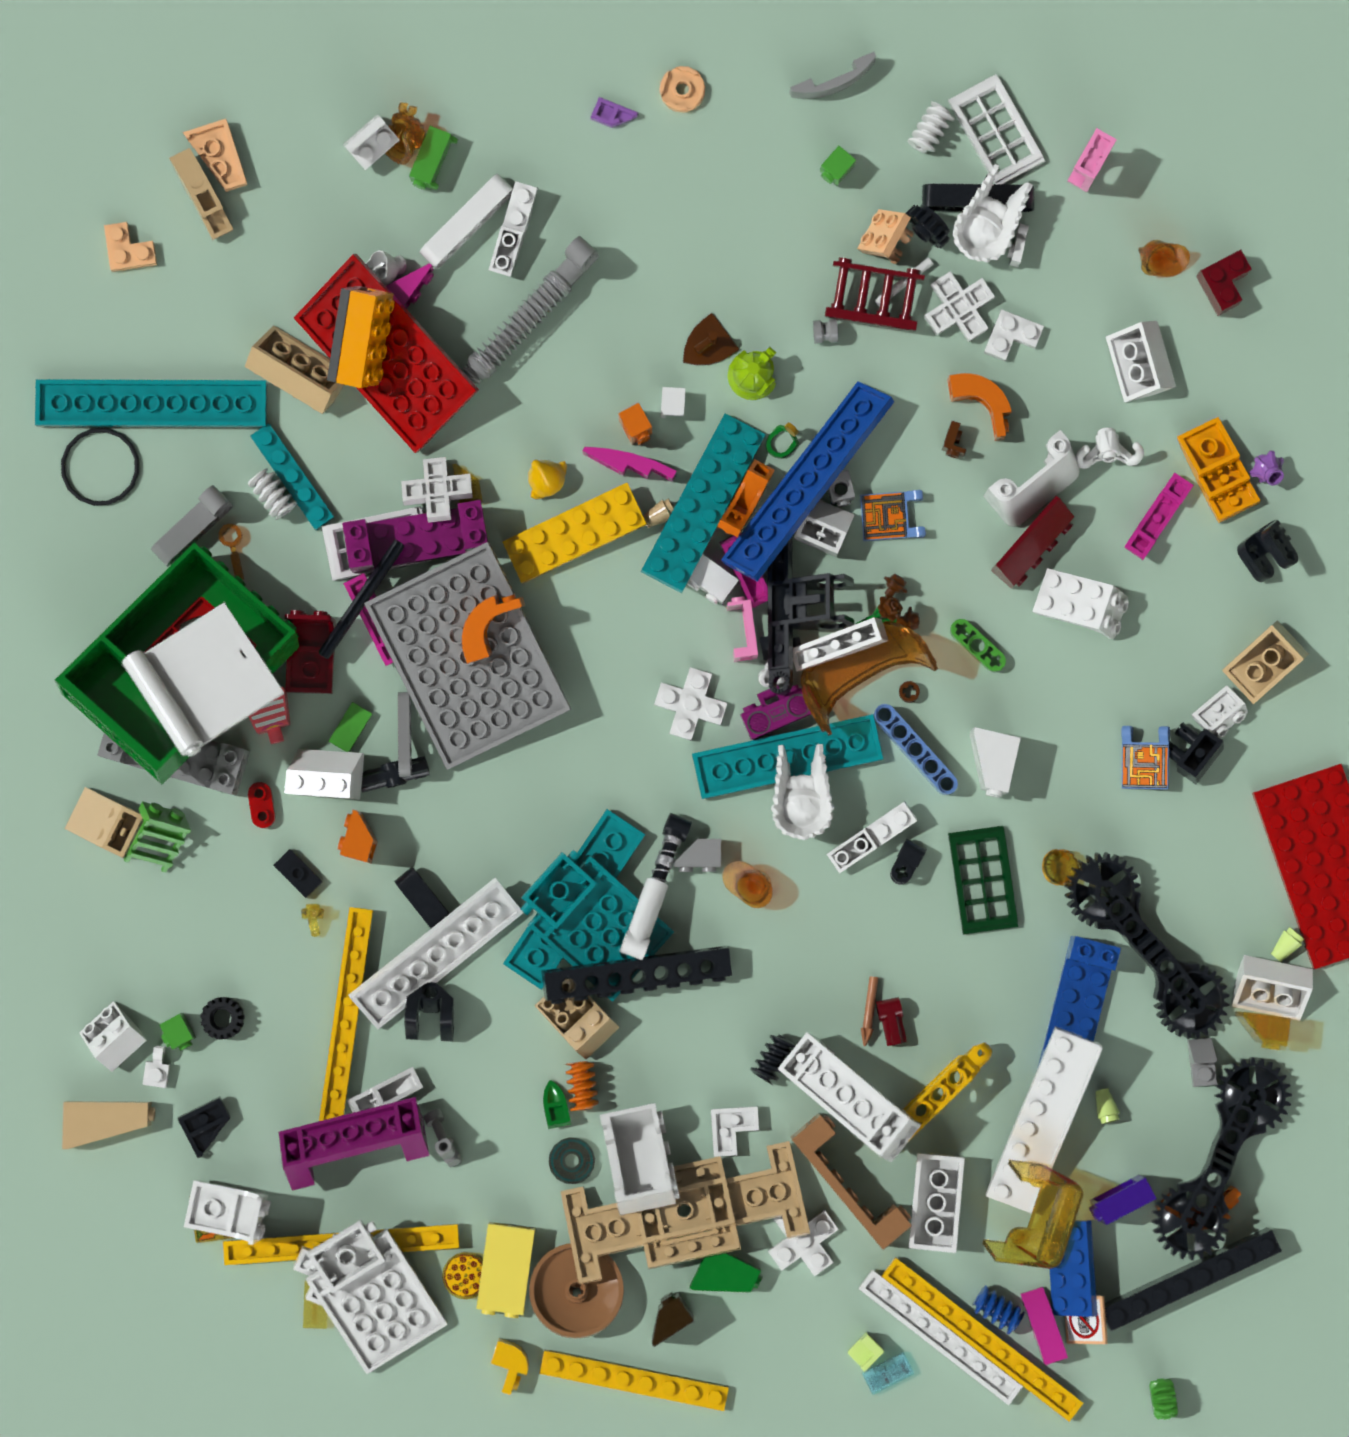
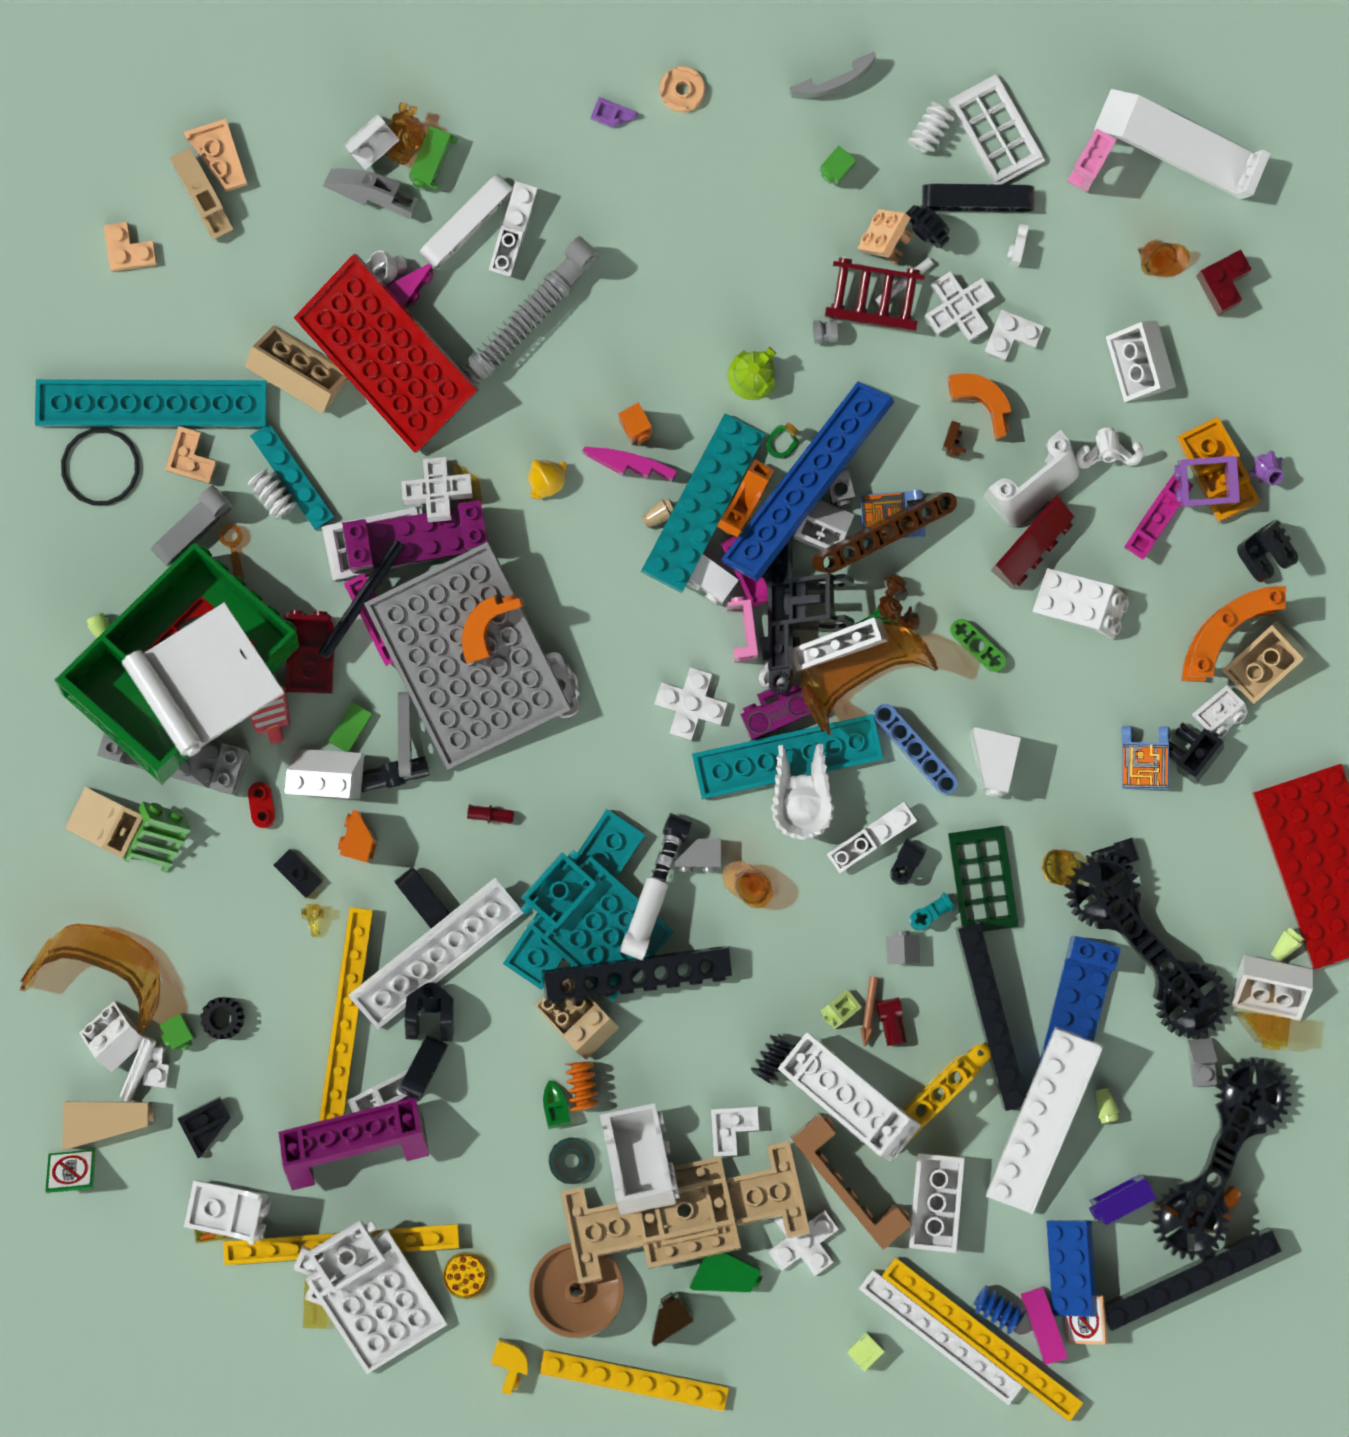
light orange piece [327,286,394,388] -> none
light grey bar [424,1109,462,1168] -> none
light yellow panel [476,1222,536,1318] -> none
yellow plate [502,483,647,584] -> none
white panel [661,387,685,418] -> none
reddish brown shield [683,313,739,365] -> none
clear light blue tile [862,1352,914,1395] -> none
reddish brown bush [899,681,920,703] -> none
white piece [953,164,1033,263] -> none
clear yellow windscreen [982,1160,1084,1269] -> none
bright green gear [1149,1378,1178,1420] -> none
none -> clear orange piece [20,923,161,1035]
none -> piece [45,1149,96,1193]
none -> yellowish green cone [86,612,110,638]
none -> white axle [120,1037,156,1102]
none -> light nougat plate [165,426,217,484]
none -> light grey slope [323,168,419,219]
none -> black beam [398,1035,448,1101]
none -> dark red axle [467,804,514,824]
none -> white piece [545,652,579,718]
none -> reddish brown beam [812,492,957,573]
none -> yellowish green bracket [820,989,862,1029]
none -> light grey brick [886,931,920,964]
none -> teal connector [909,892,955,931]
none -> black brick [955,922,1026,1111]
none -> black piece [1090,837,1140,864]
none -> white panel [1094,89,1271,200]
none -> medium lavender window [1174,456,1240,507]
none -> orange fence [1181,586,1286,682]

